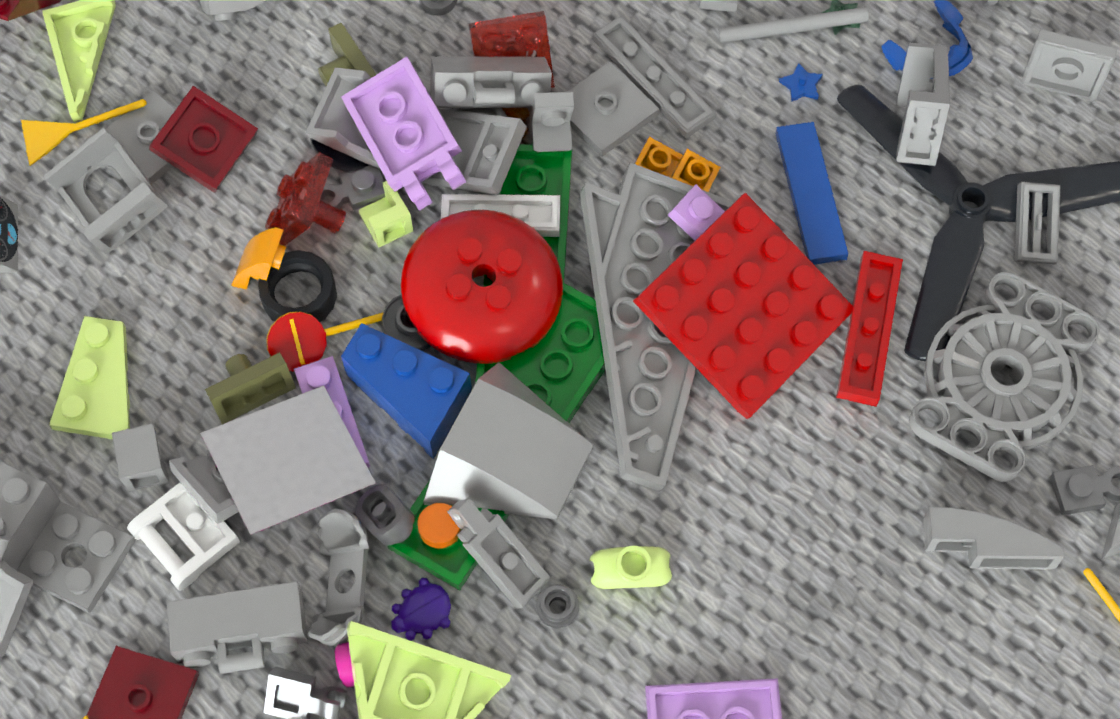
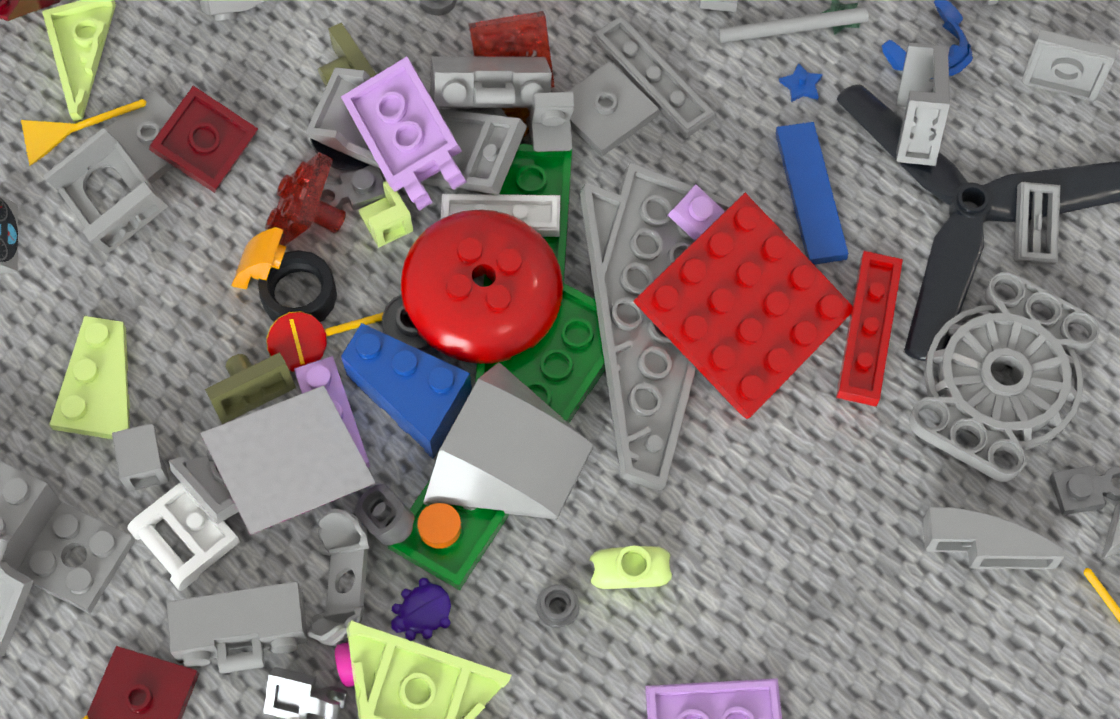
light grey hinge [447,498,550,608] -> none
light orange slope [634,136,721,192] -> none

